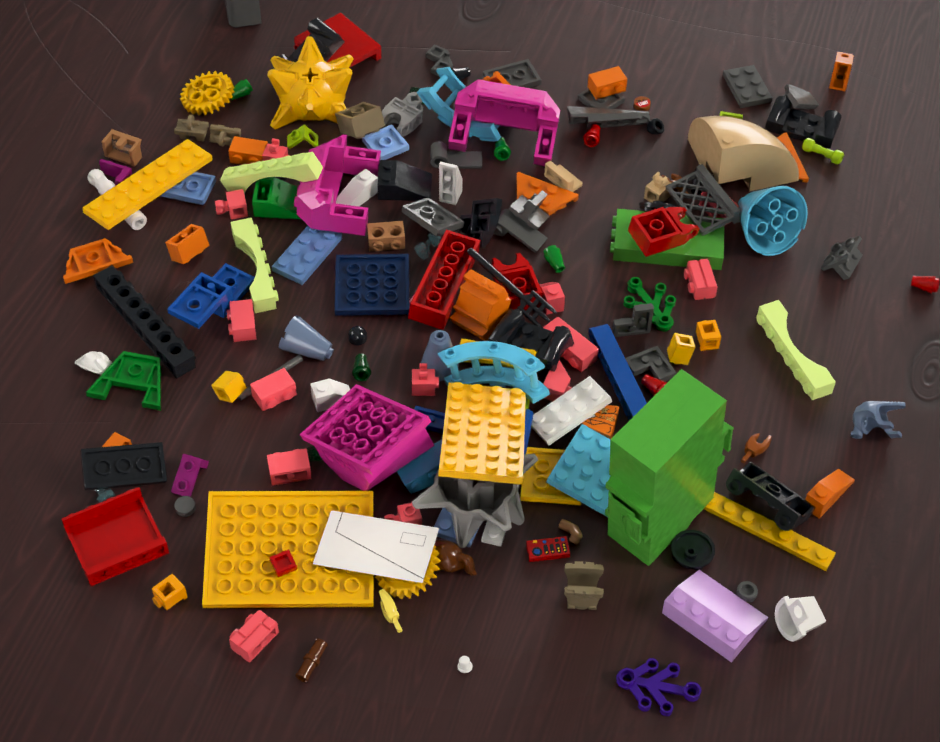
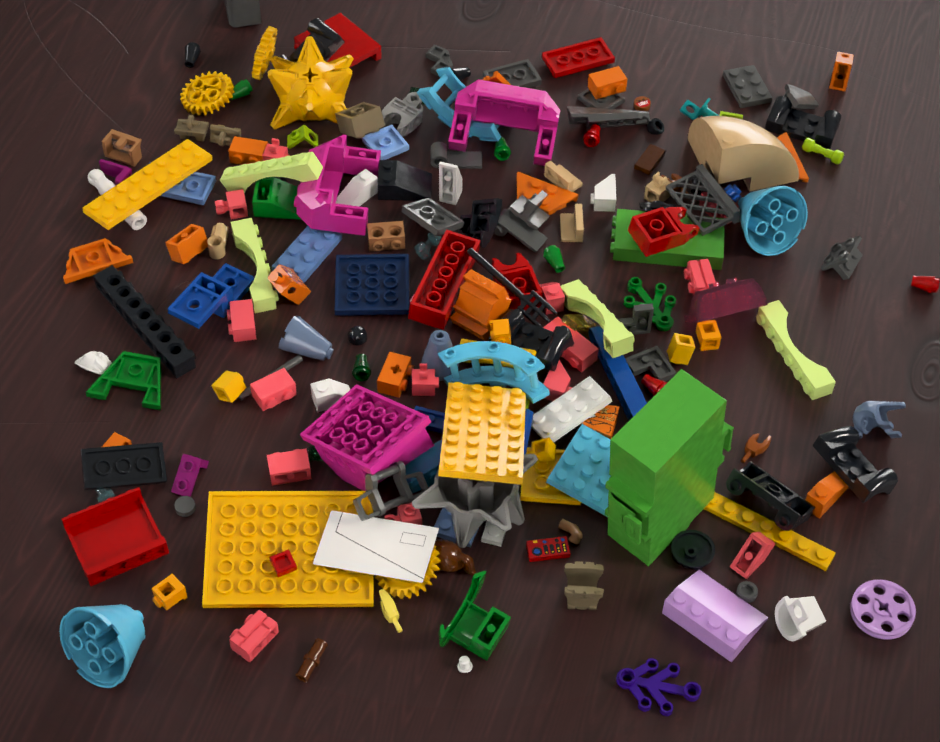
none -> medium azure cone [59,604,145,688]
none -> black cone [184,42,201,68]
none -> tan piece [207,223,229,259]
none -> yellow gear [252,26,278,80]
none -> orange torso [268,265,311,305]
none -> dark grey bar [353,461,428,521]
none -> orange brick [377,352,414,398]
none -> green piece [438,570,511,661]
none -> light orange brick [489,319,511,345]
none -> yellow slope [531,437,556,461]
none -> red plate [542,37,615,78]
none -> tan panel [560,204,584,242]
none -> yellowish green arch [561,279,635,358]
none -> clear yellow tile [562,314,596,331]
none -> white slope [590,174,616,212]
none -> reddish brown tile [634,144,666,175]
none -> teal bracket [680,98,720,120]
none -> clear pink windscreen [684,277,768,323]
none -> blue plate [724,184,742,202]
none -> coral slope [730,532,776,579]
none -> black piece [813,426,898,503]
none -> lavender wedge [850,580,916,640]

